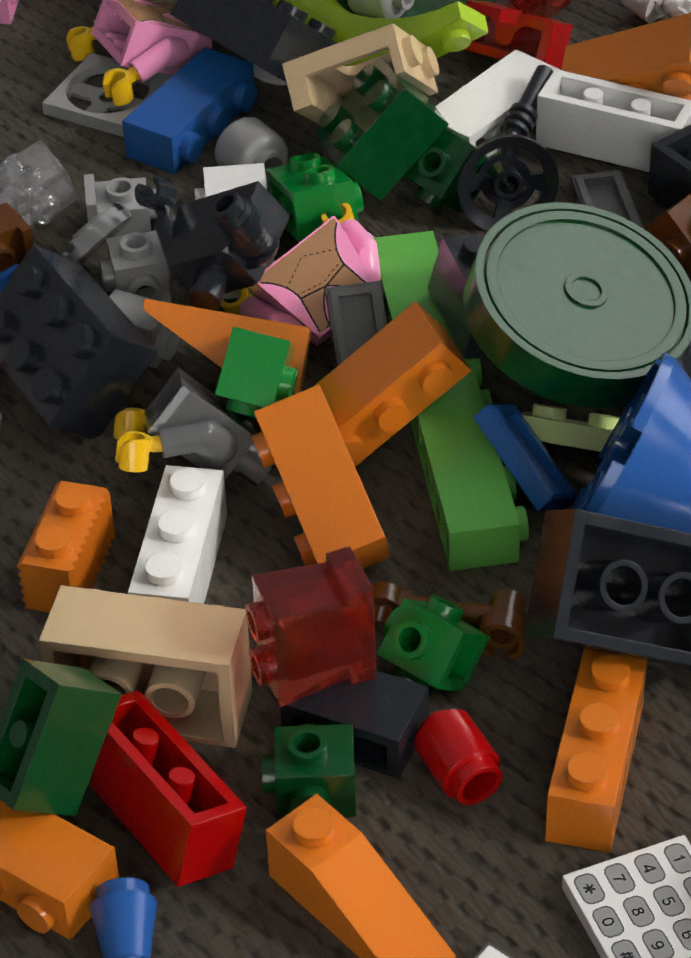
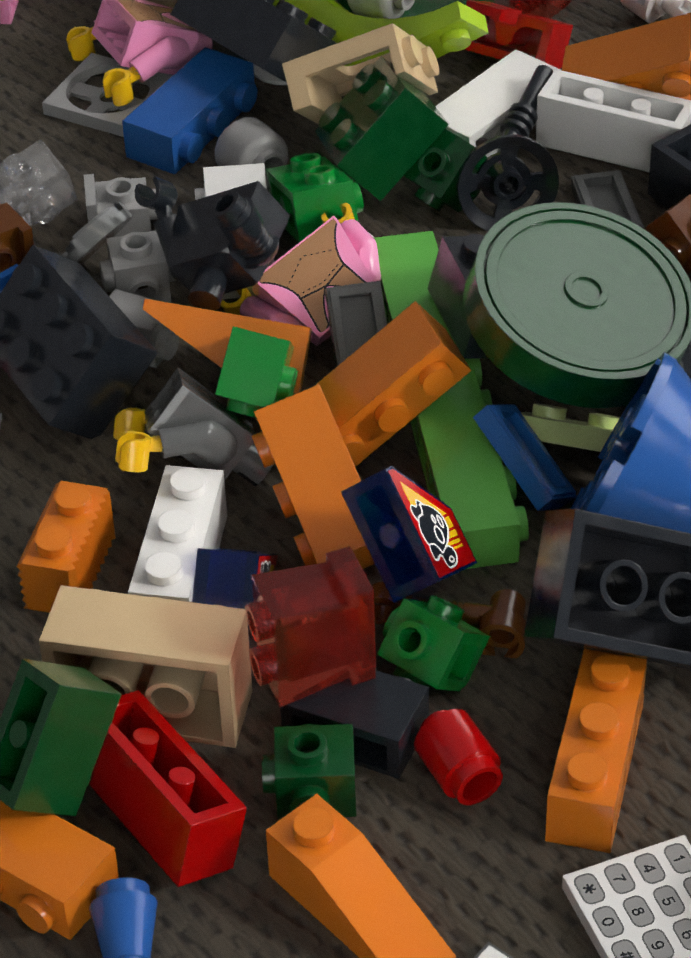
none -> clear blue slope [192,548,278,628]
none -> clear blue slope [341,466,477,603]

